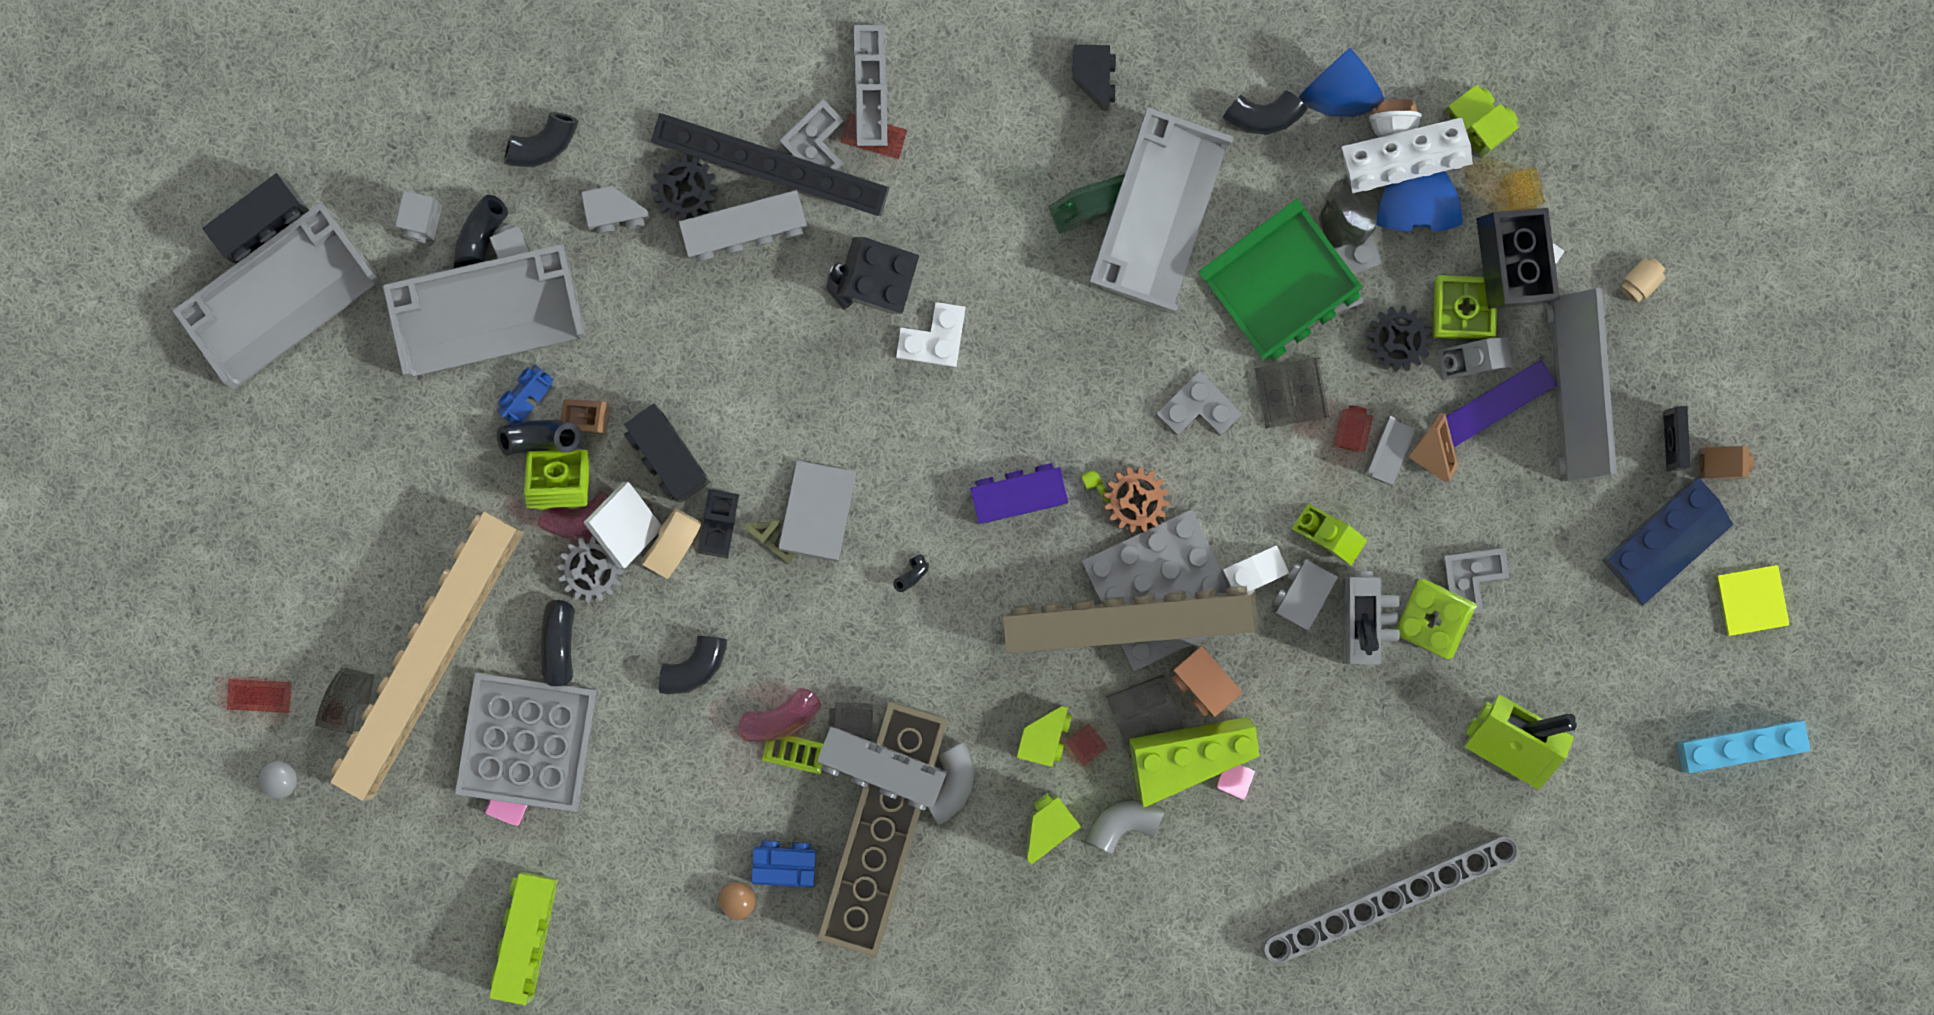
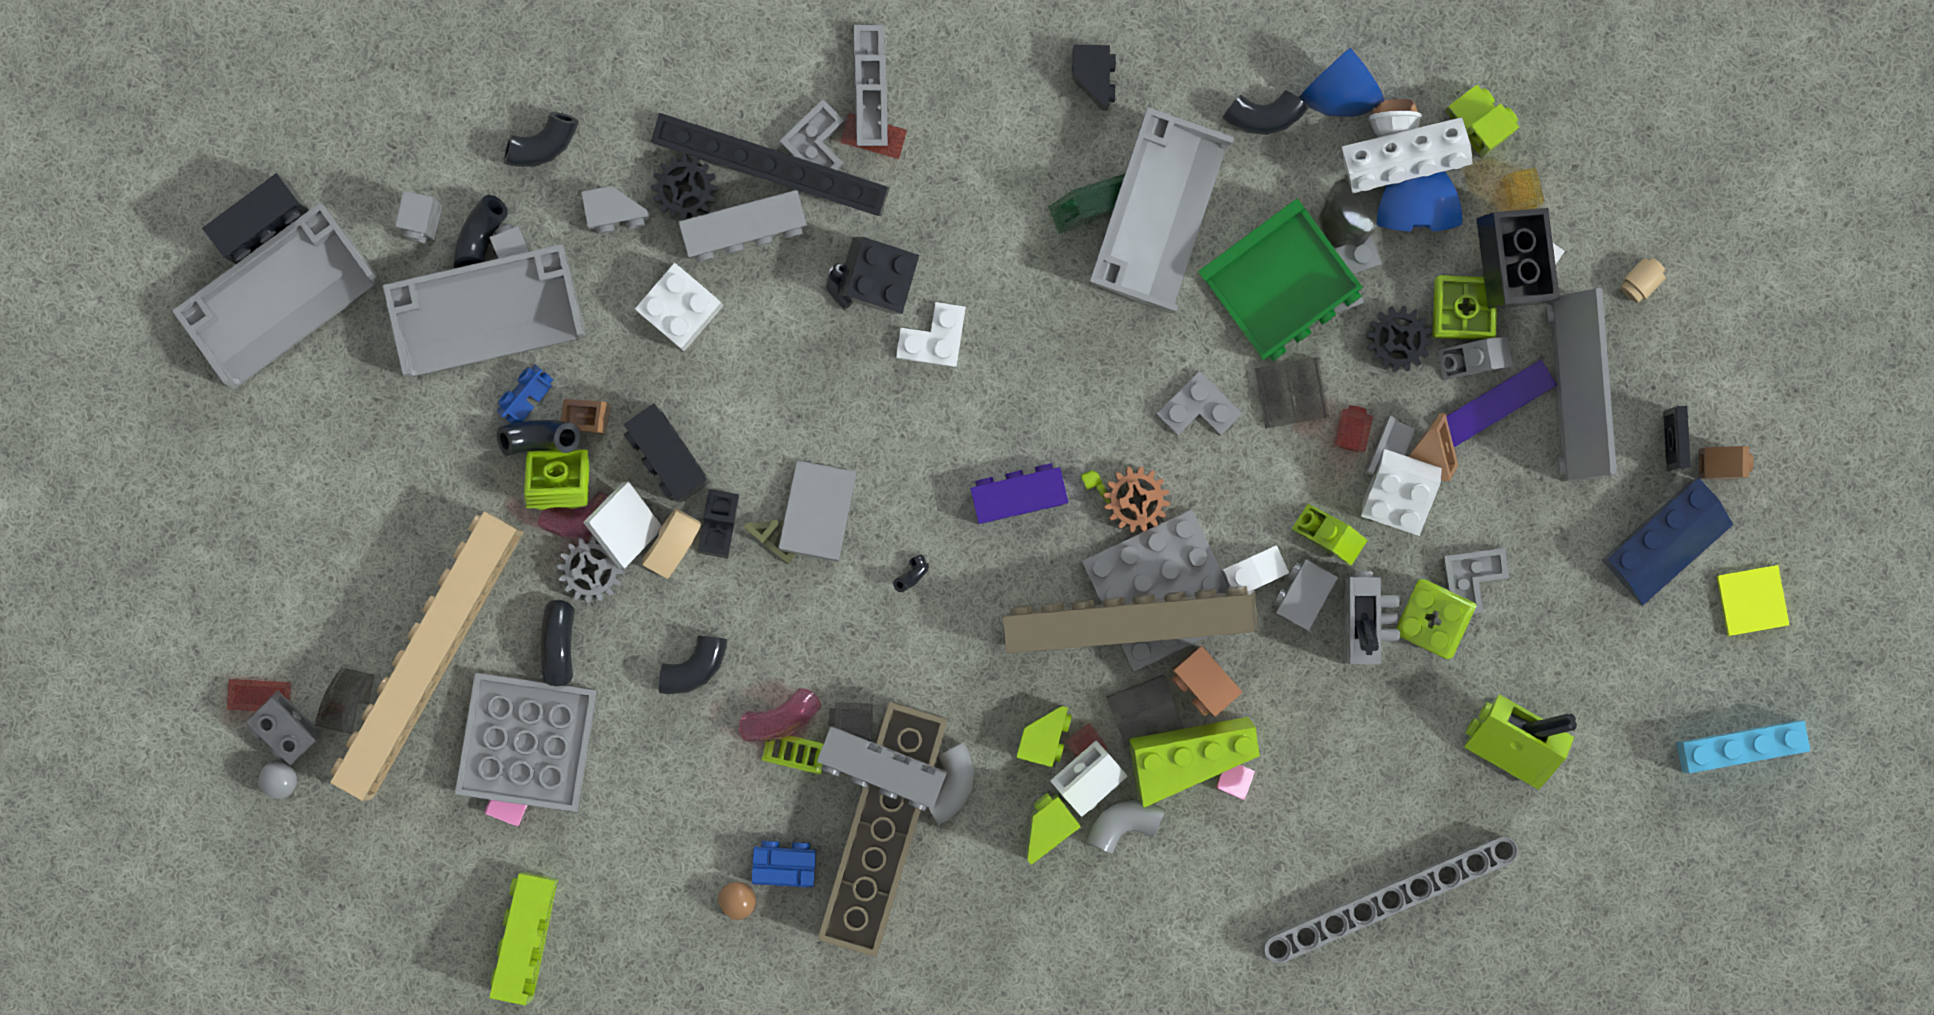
none -> flat silver brick [246,690,322,765]
none -> white brick [635,263,724,351]
none -> white brick [1050,741,1128,817]
none -> white brick [1361,449,1442,536]

